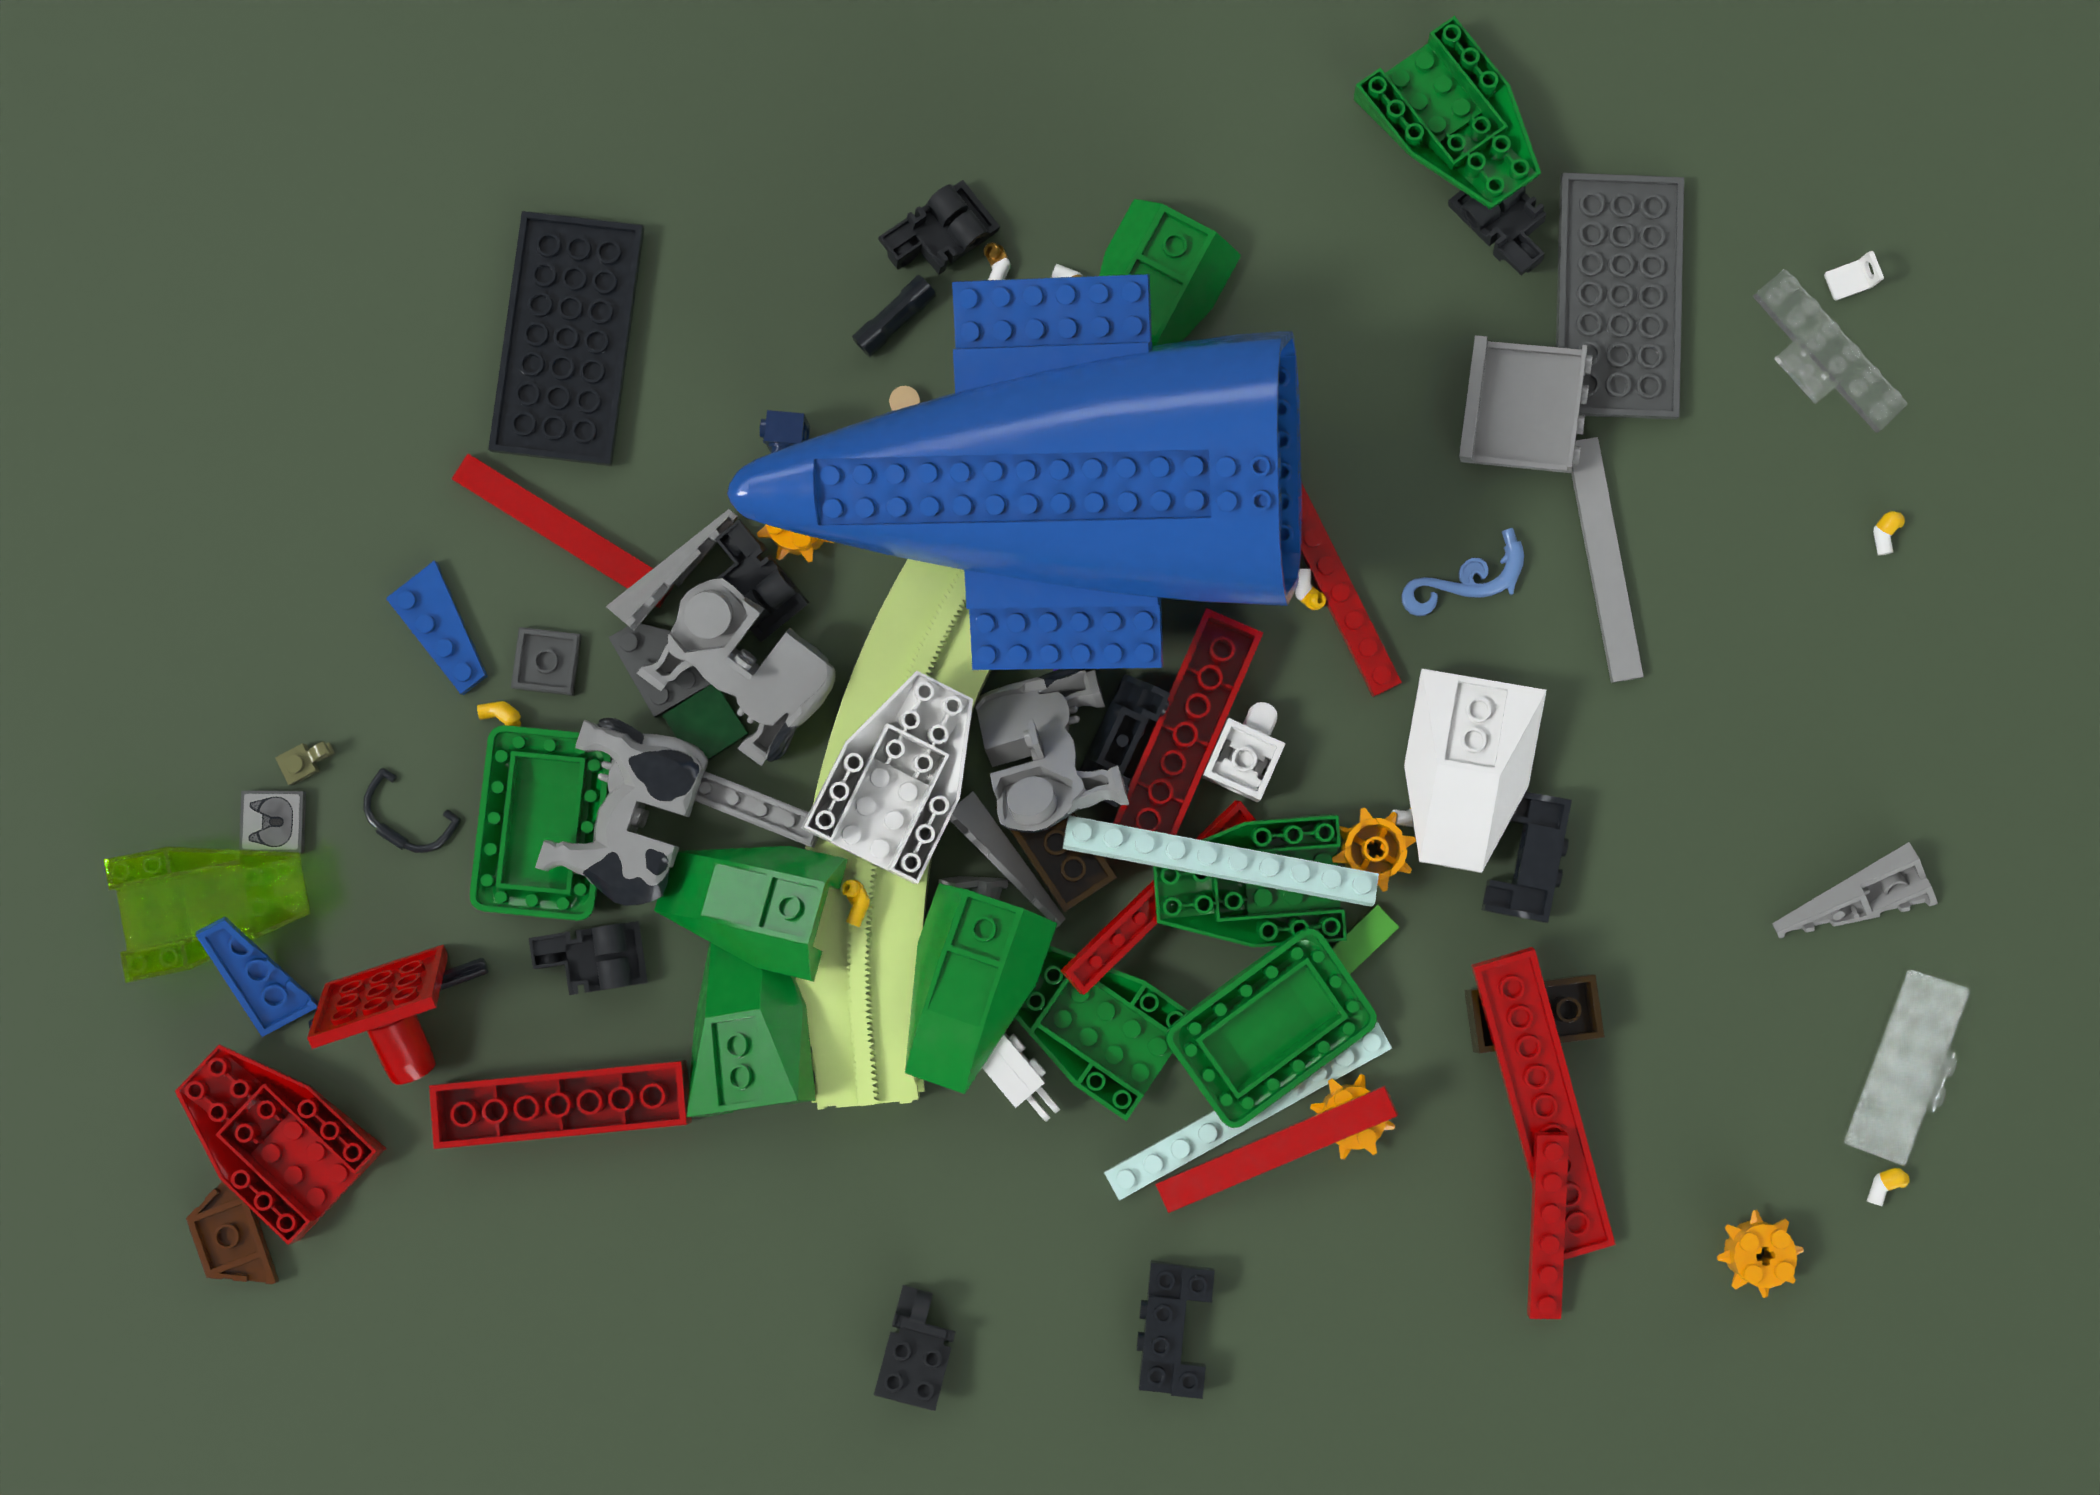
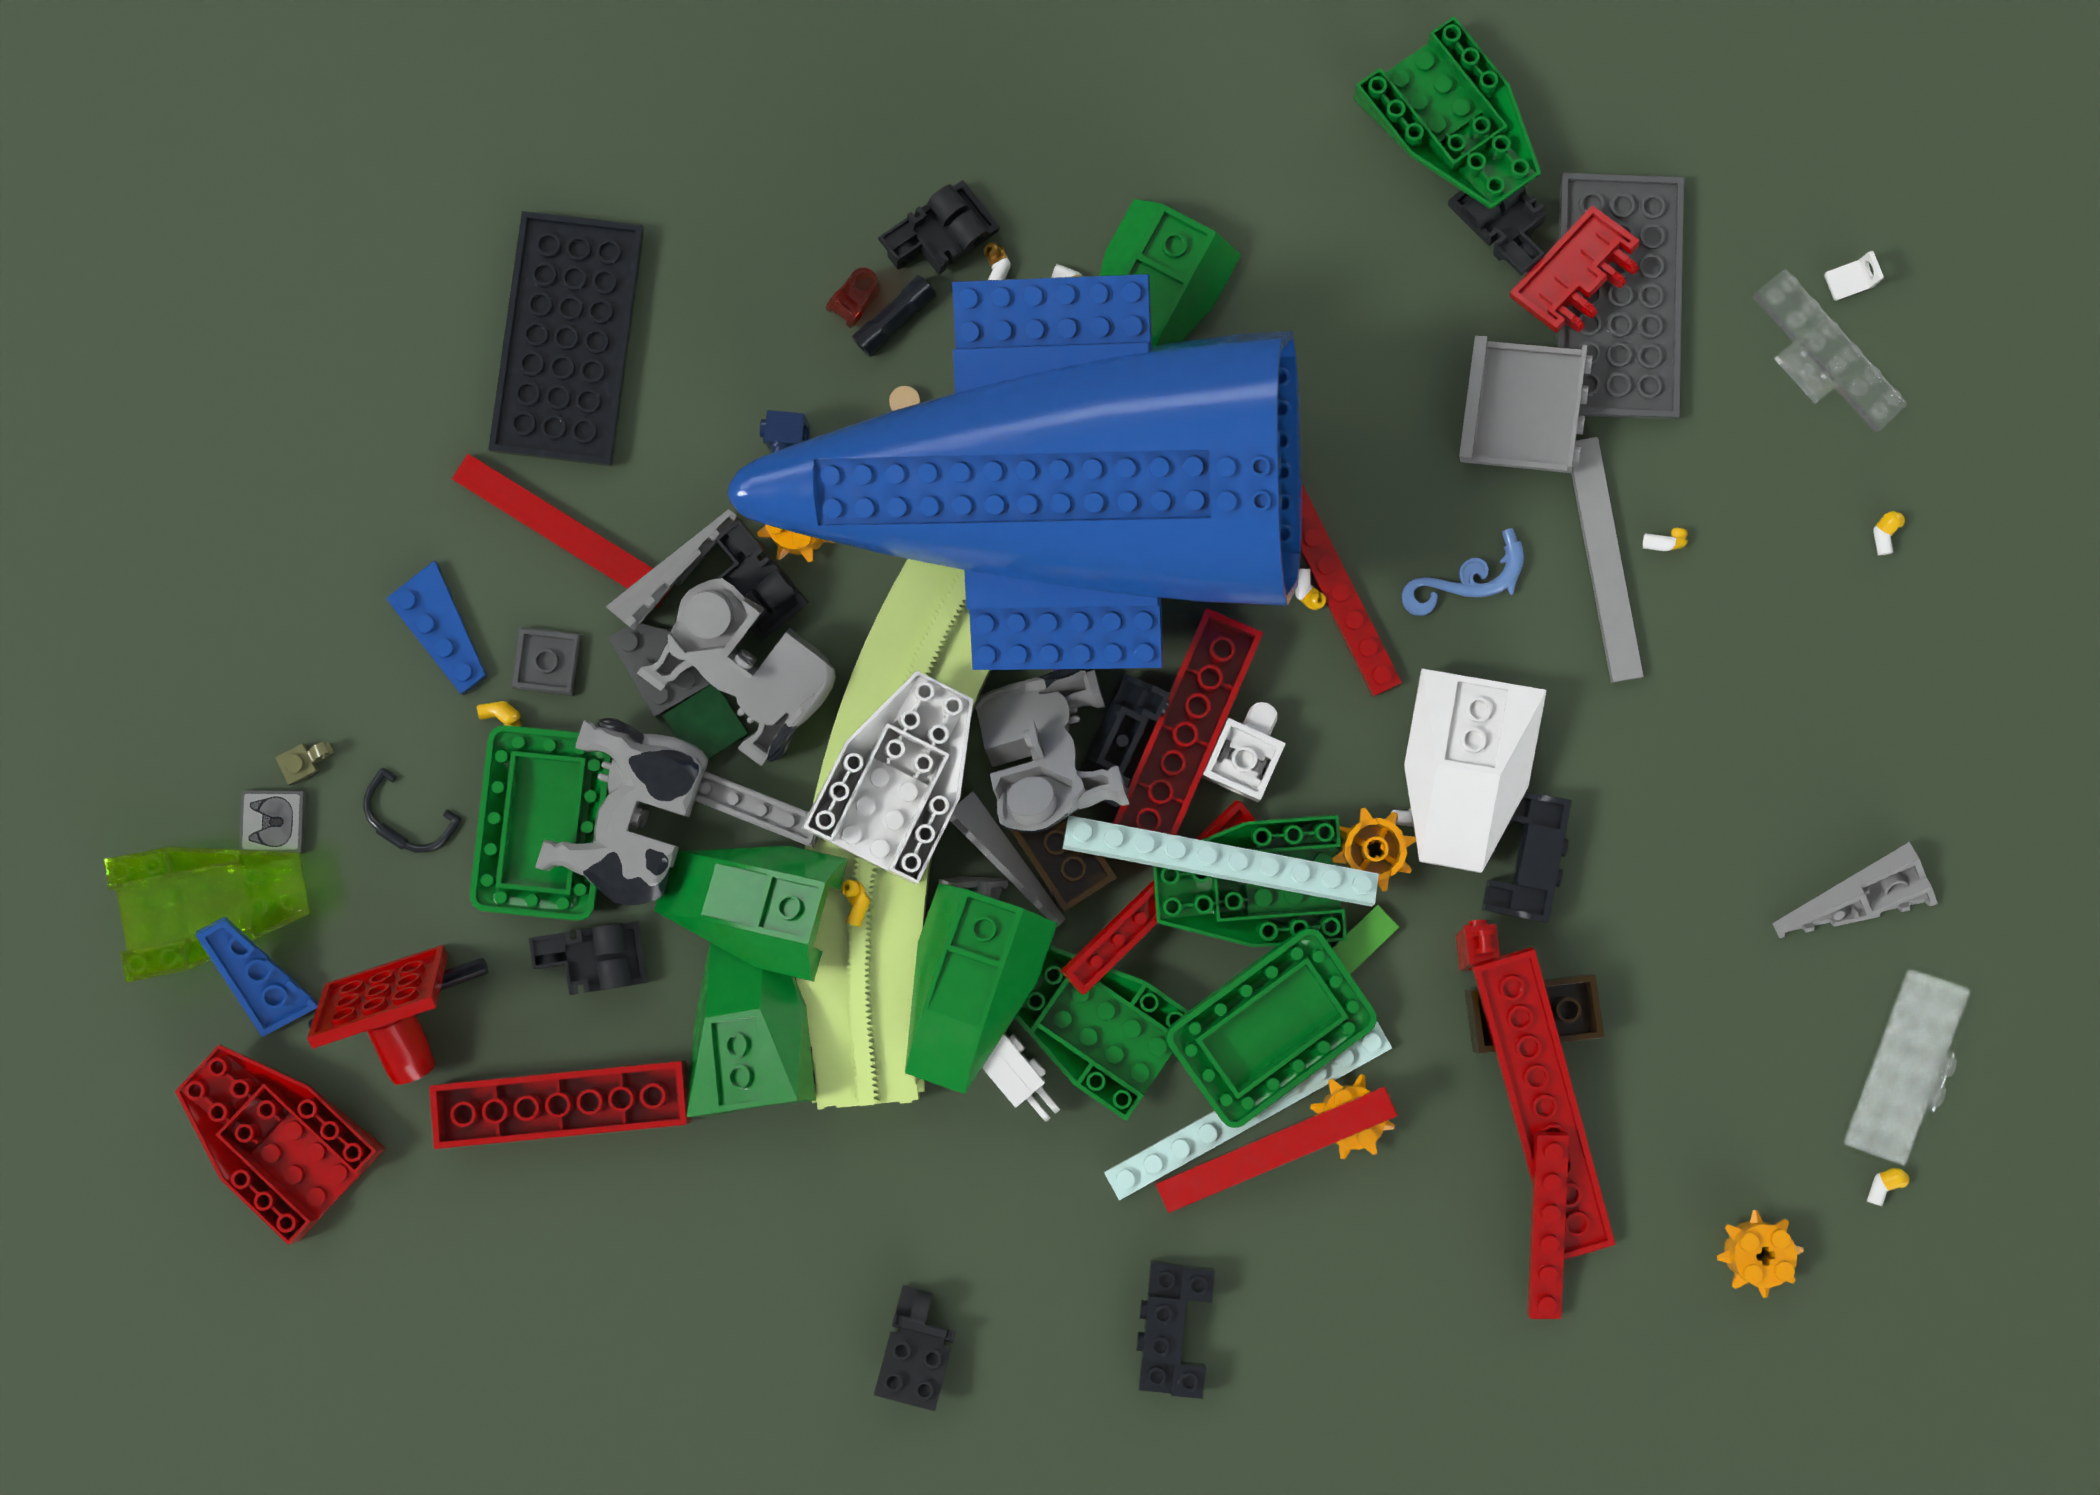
reddish brown wing [186,1182,279,1284] -> none
none -> clear red piece [826,267,880,328]
none -> red brick [1455,920,1500,971]
none -> red hinge [1510,205,1640,333]
none -> white arm [1643,527,1688,551]

